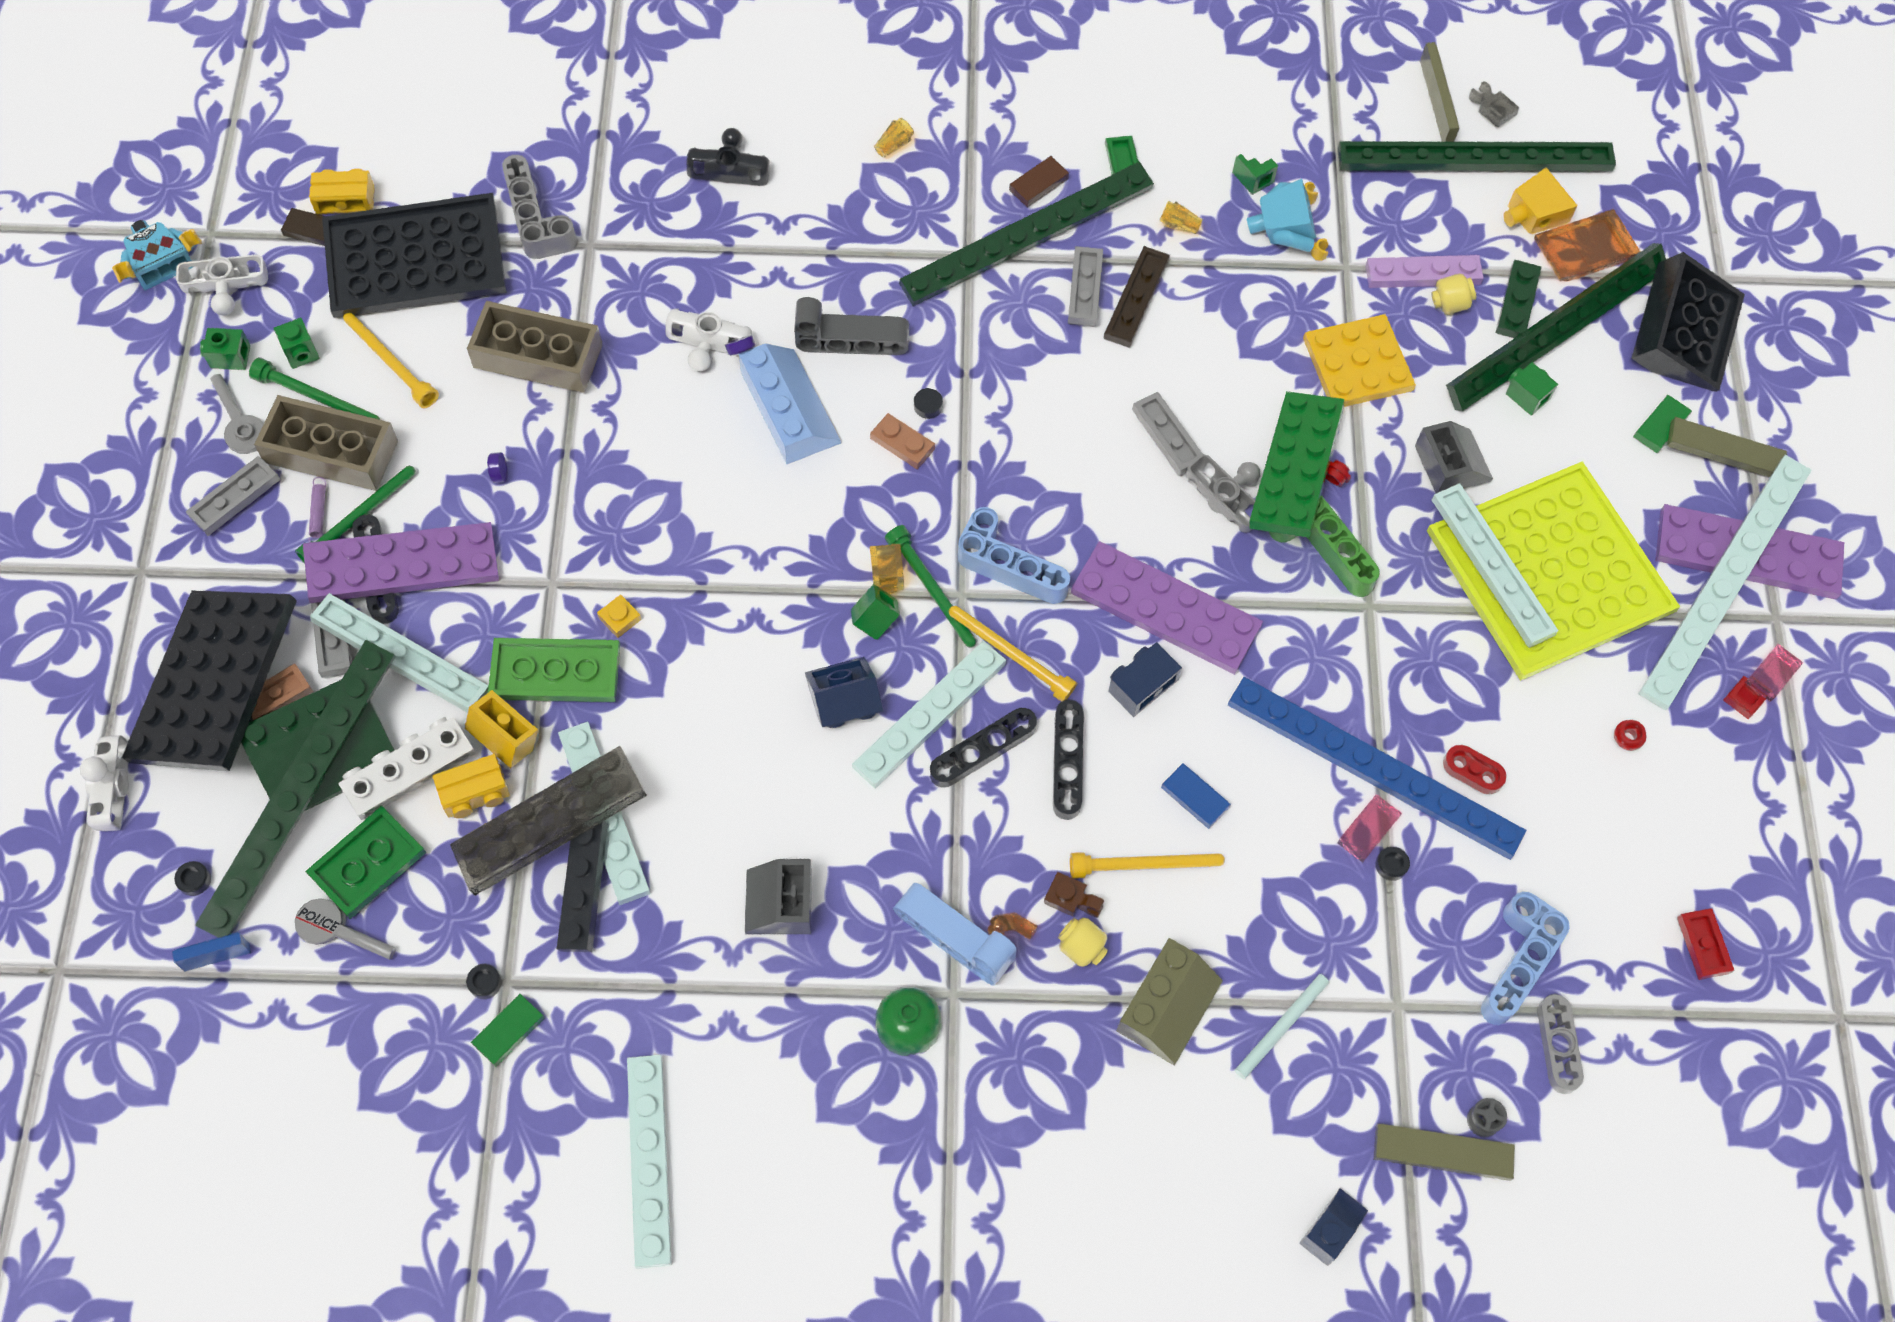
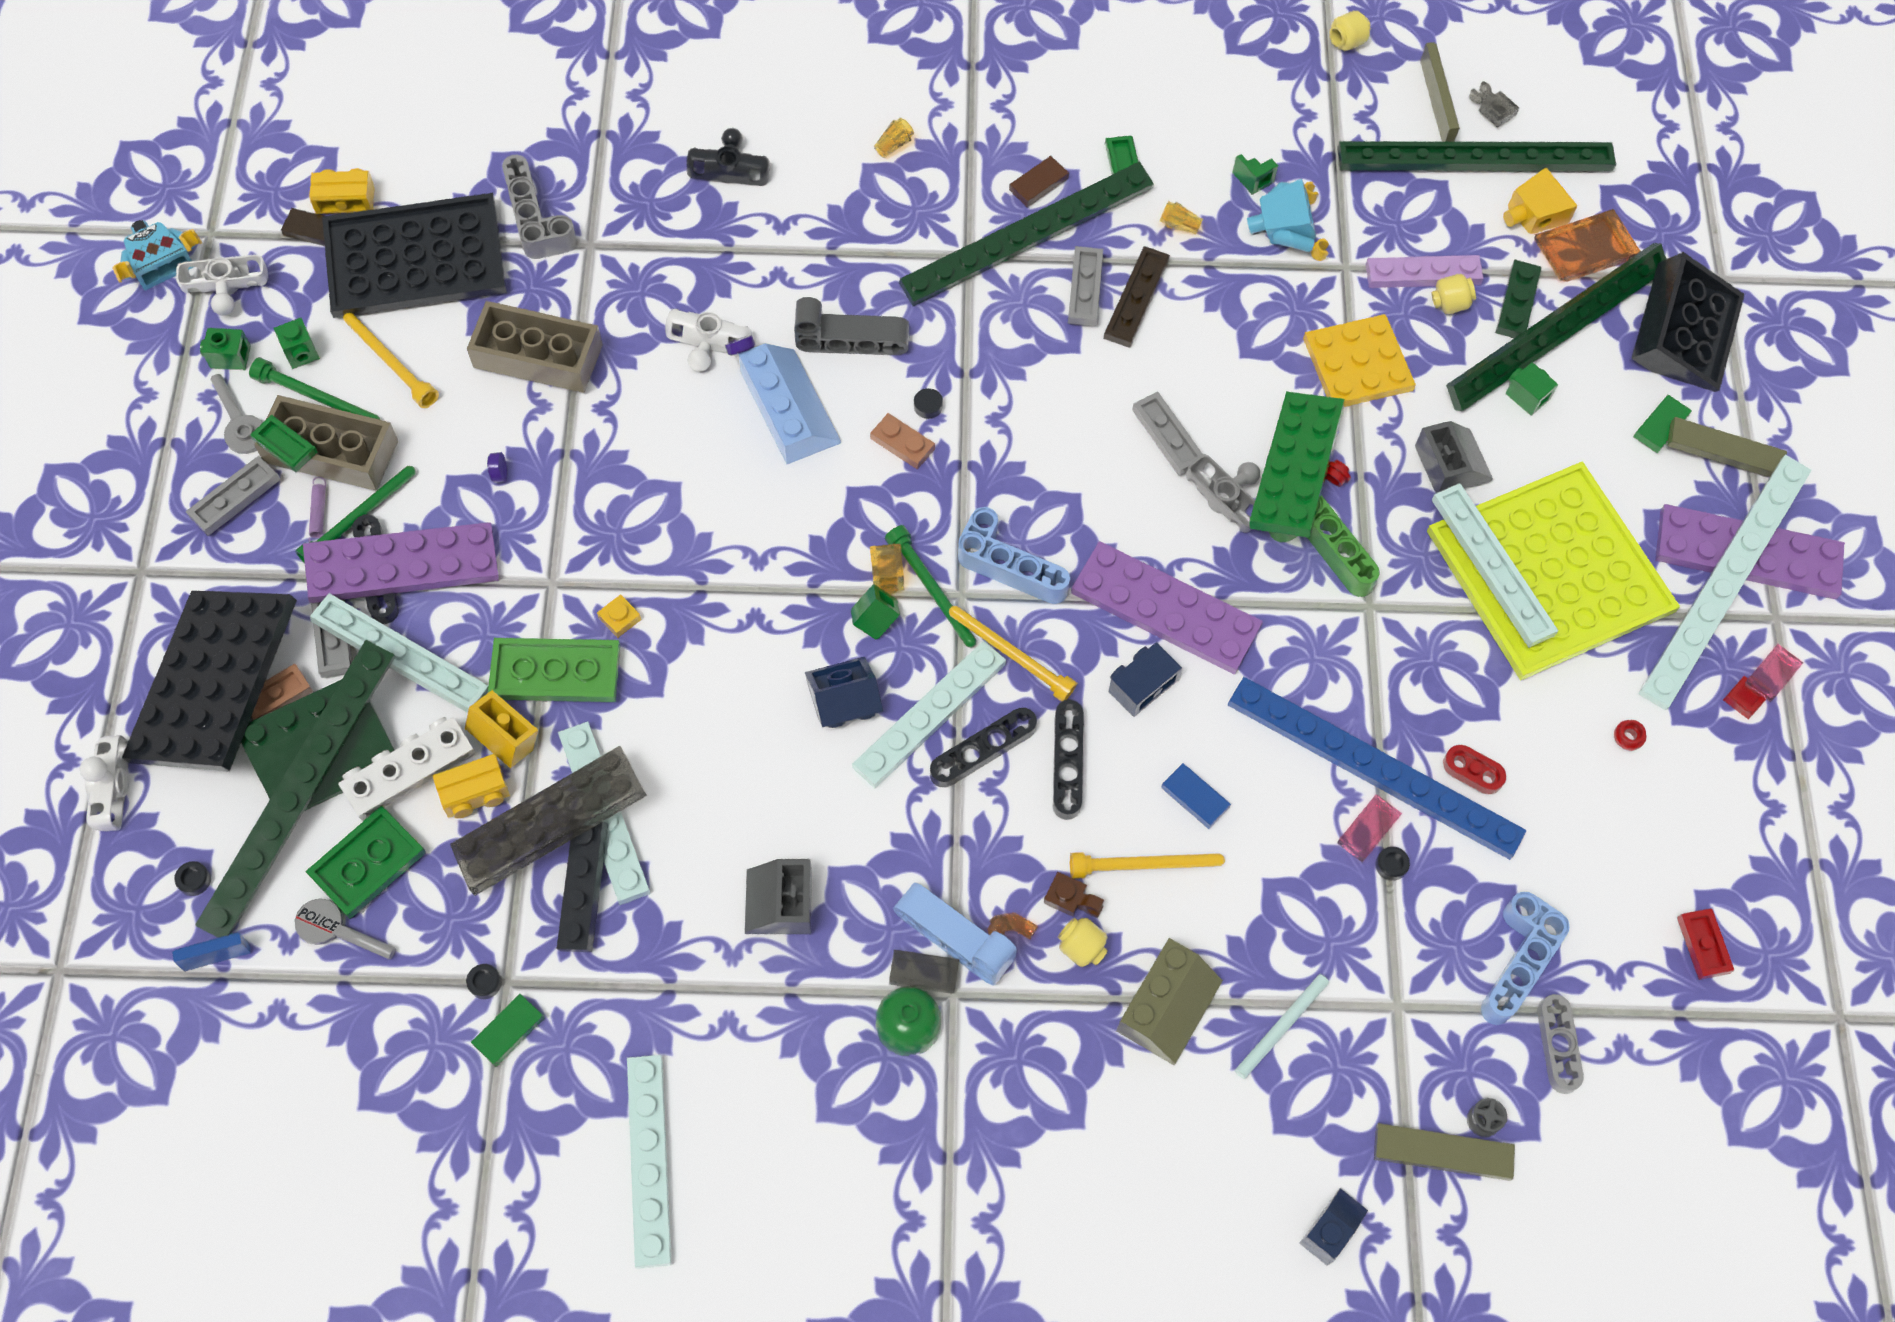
none -> green tile [250,414,318,473]
none -> clear smoke tile [889,950,959,994]
none -> light yellow head [1329,10,1370,51]

